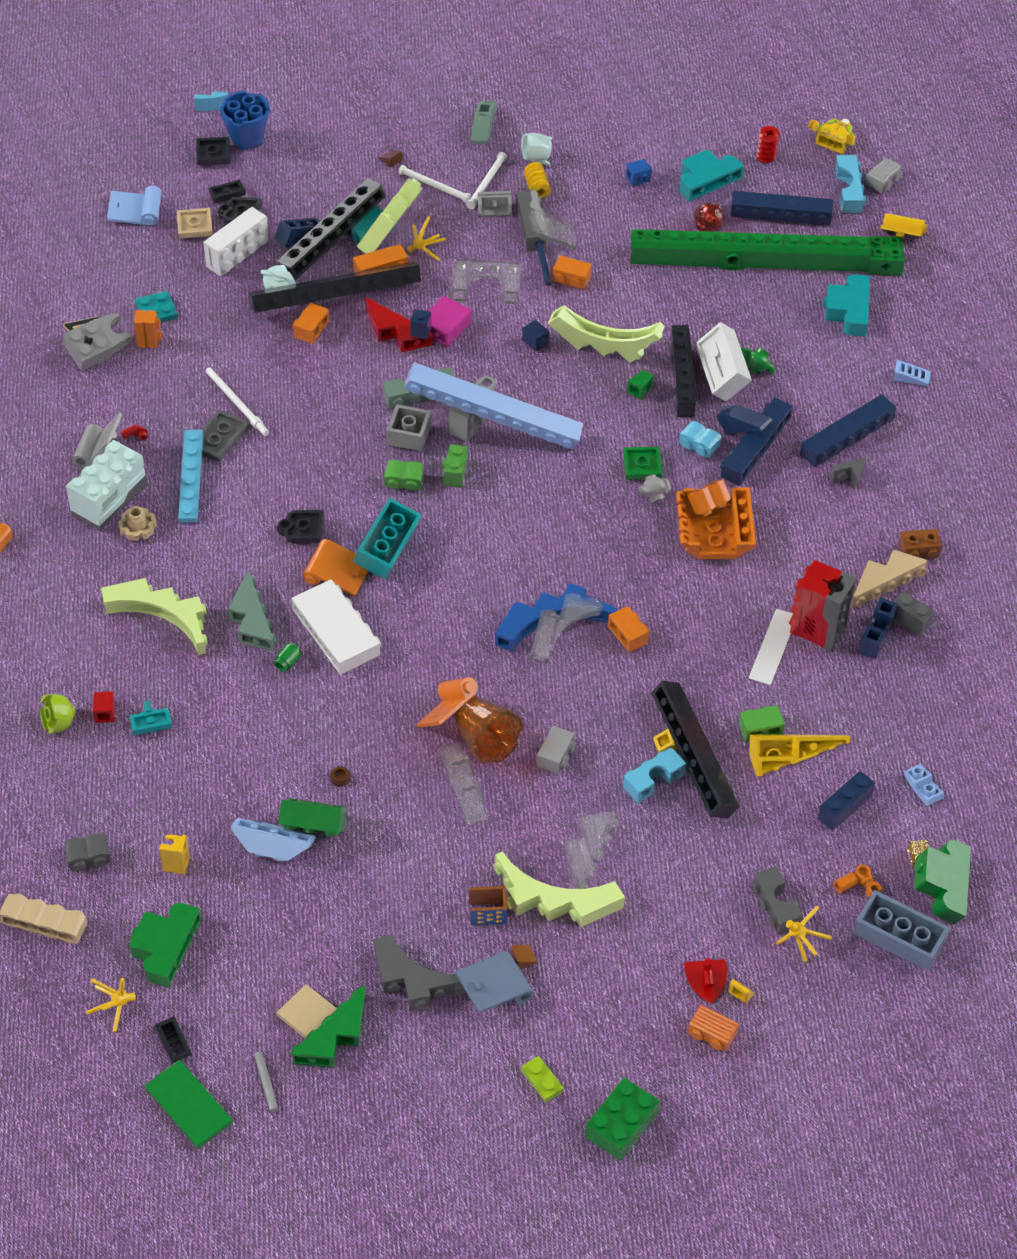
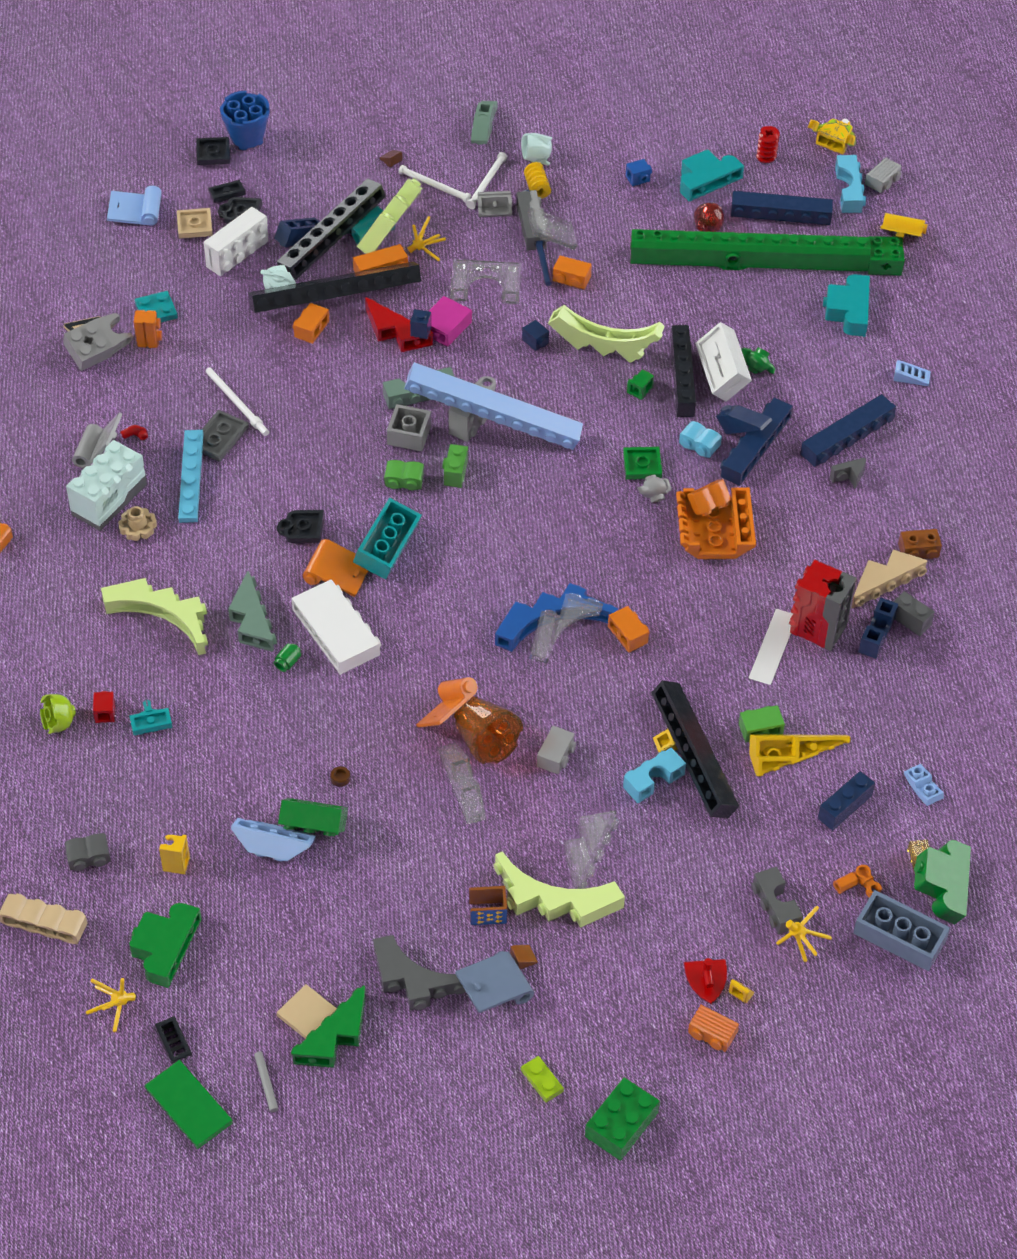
medium azure slope [194,91,228,111] -> none

